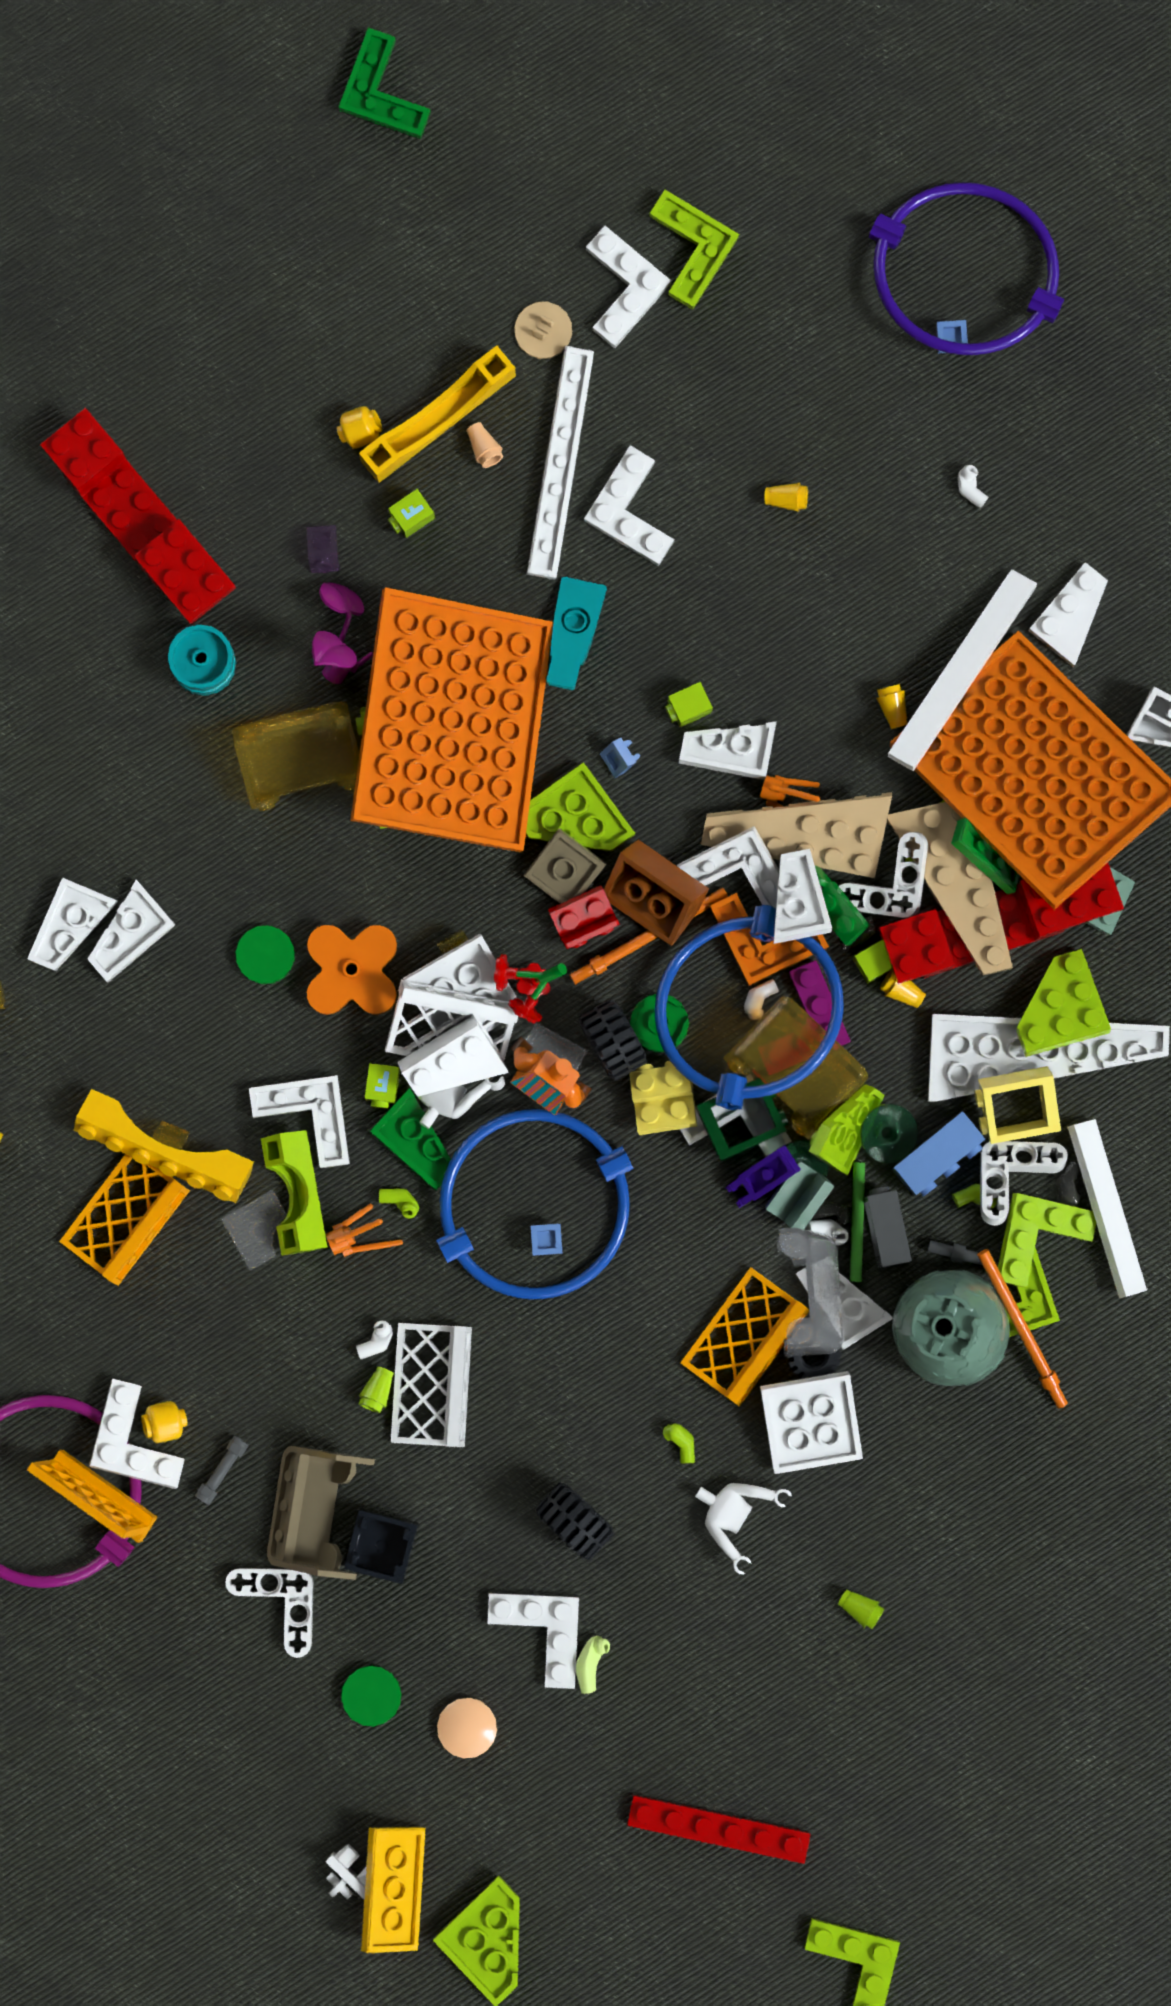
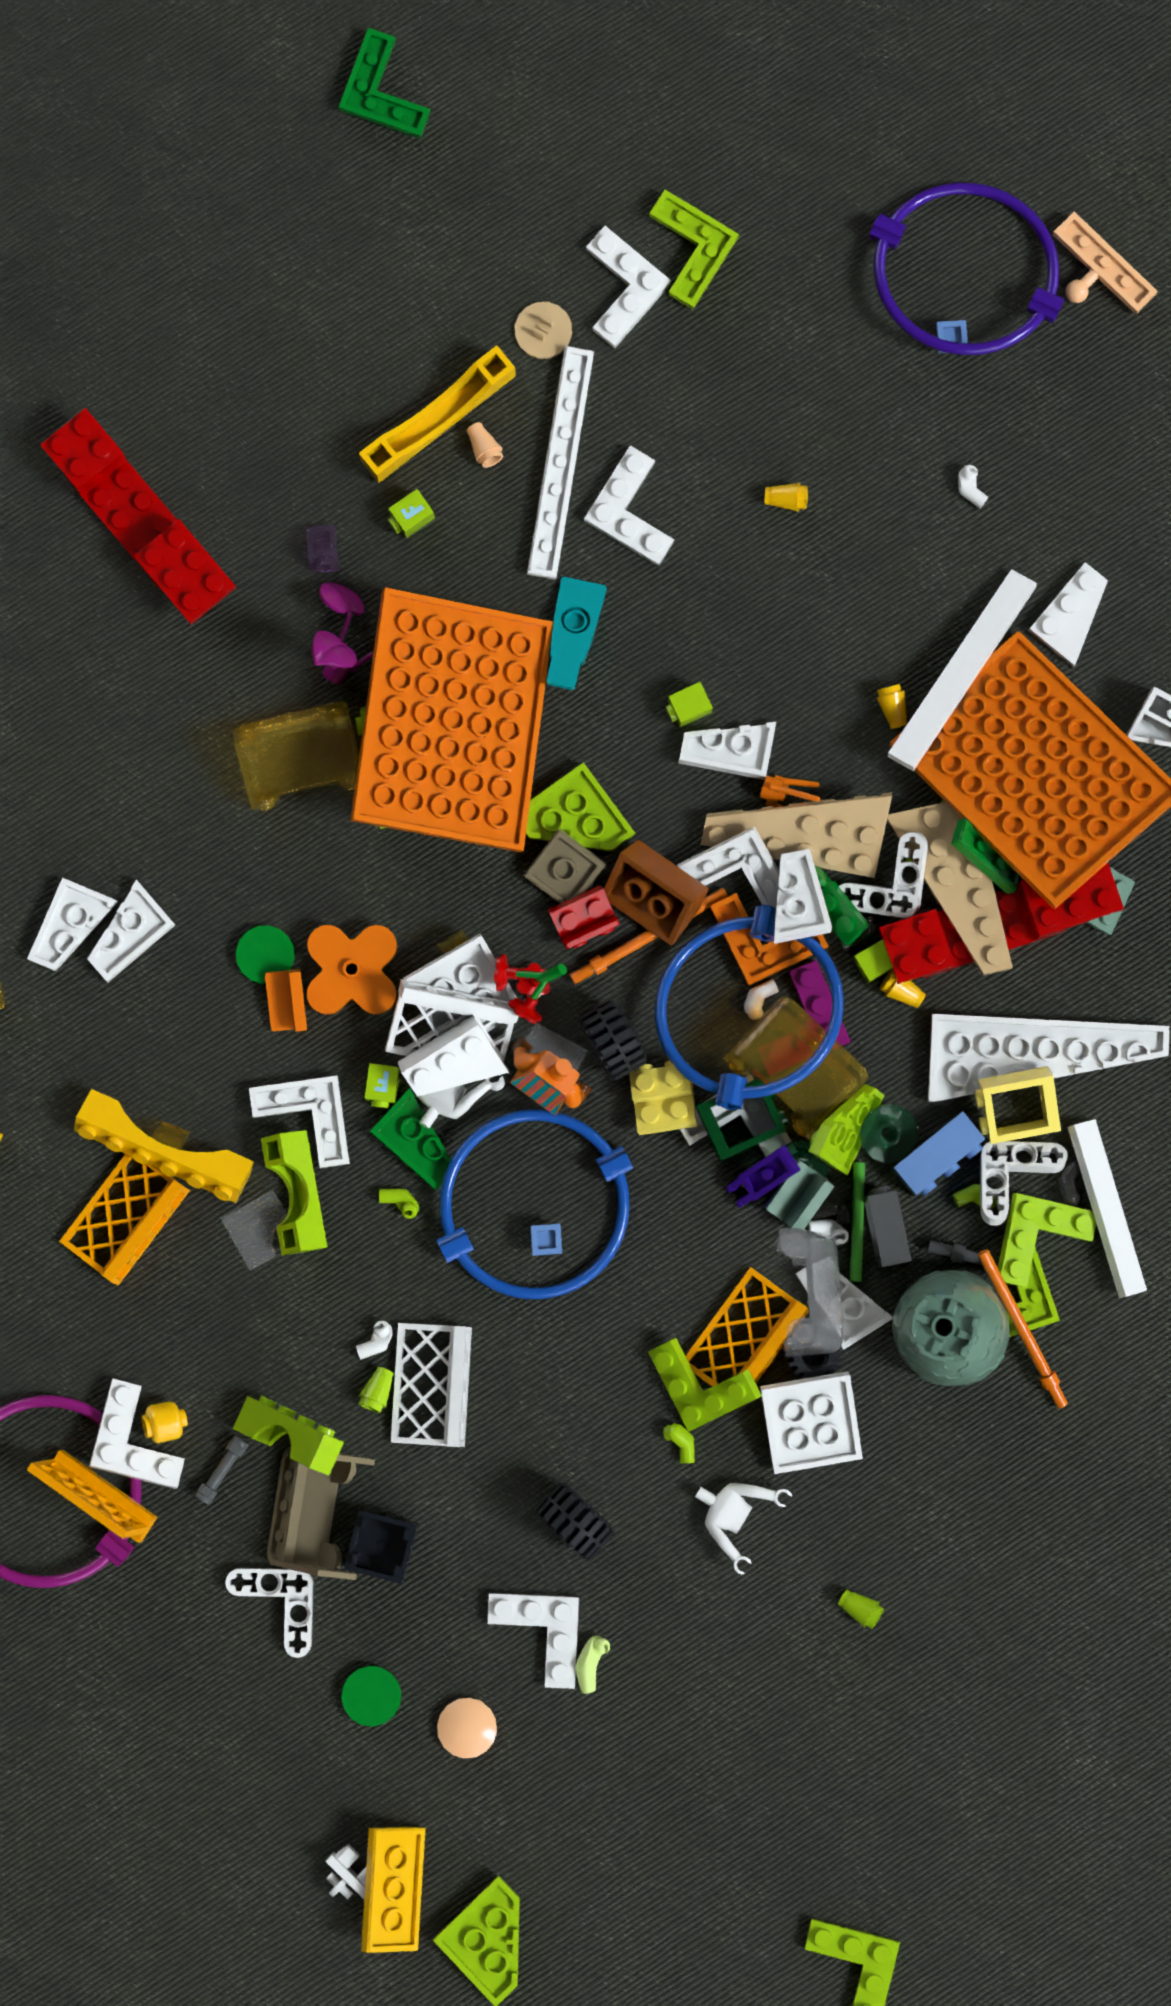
teal wheel [168,625,236,696] -> none
orange plant [326,1204,403,1257] -> none
yellow head [337,406,382,449] -> none
medium blue tile [600,738,640,778] -> none
red plate [627,1795,811,1864] -> none
green tile [630,994,689,1053] -> none
lime plate [1016,949,1111,1057] -> none
none -> lime arch [233,1395,344,1476]
none -> orange panel [265,969,307,1032]
none -> lime plate [648,1338,762,1432]
none -> light nougat plate [1053,212,1158,314]

